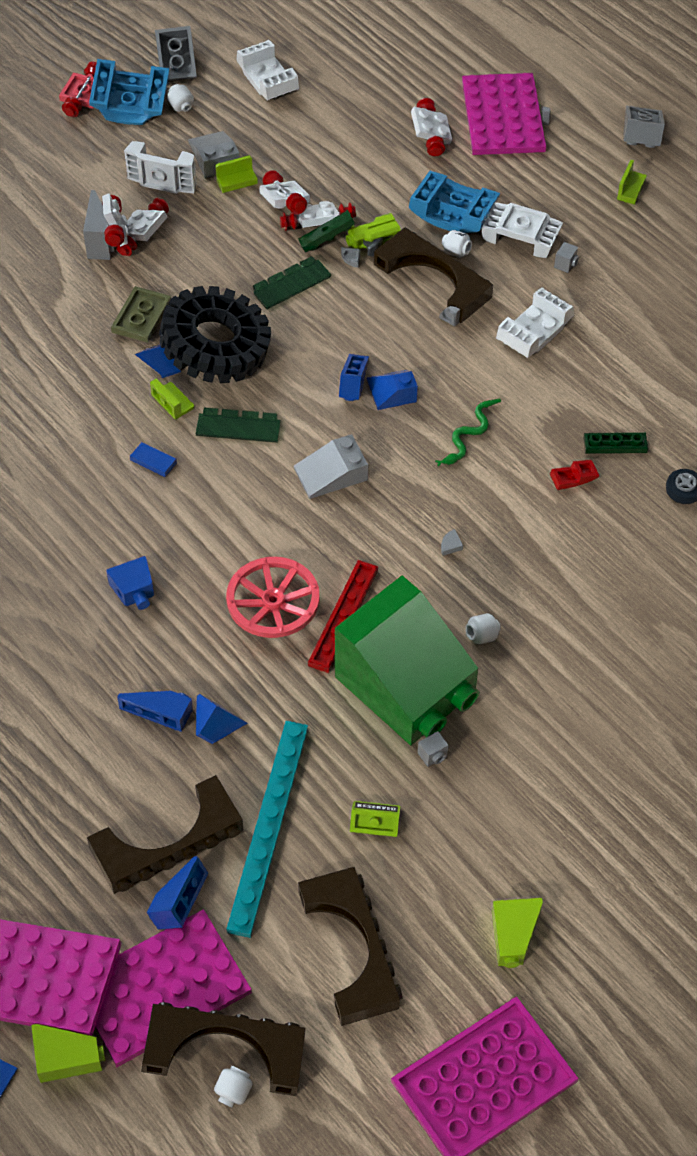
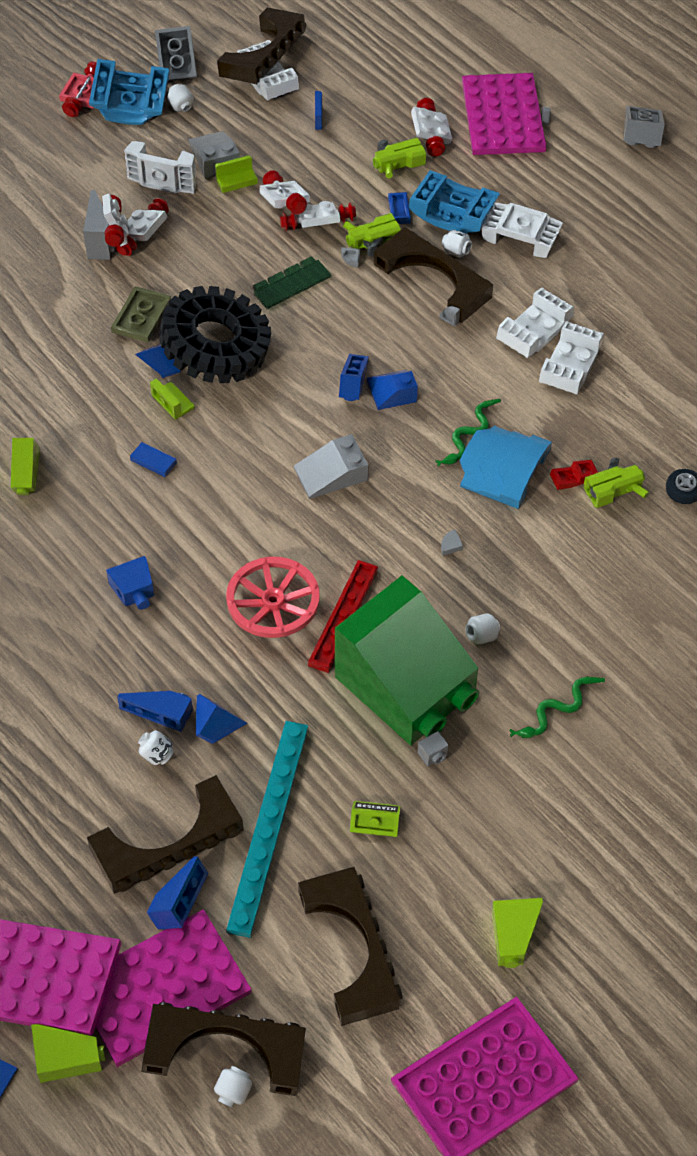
clear green windscreen [195,407,281,443] -> none
dark green tile [298,210,355,253] -> none
light grey plate [554,242,579,273] -> none
dark green tile [583,432,648,454] -> none
lime panel [617,160,647,205] -> none
none -> lime slope [11,438,40,495]
none -> white head [138,730,174,765]
none -> dark brown arch [217,7,306,85]
none -> blue tile [315,91,322,130]
none -> lime piece [373,138,426,178]
none -> blue tile [388,192,411,224]
none -> dark azure slope [460,426,552,509]
none -> green animal [509,676,605,738]
none -> white plate [539,321,604,395]
none -> lime piece [583,457,649,508]

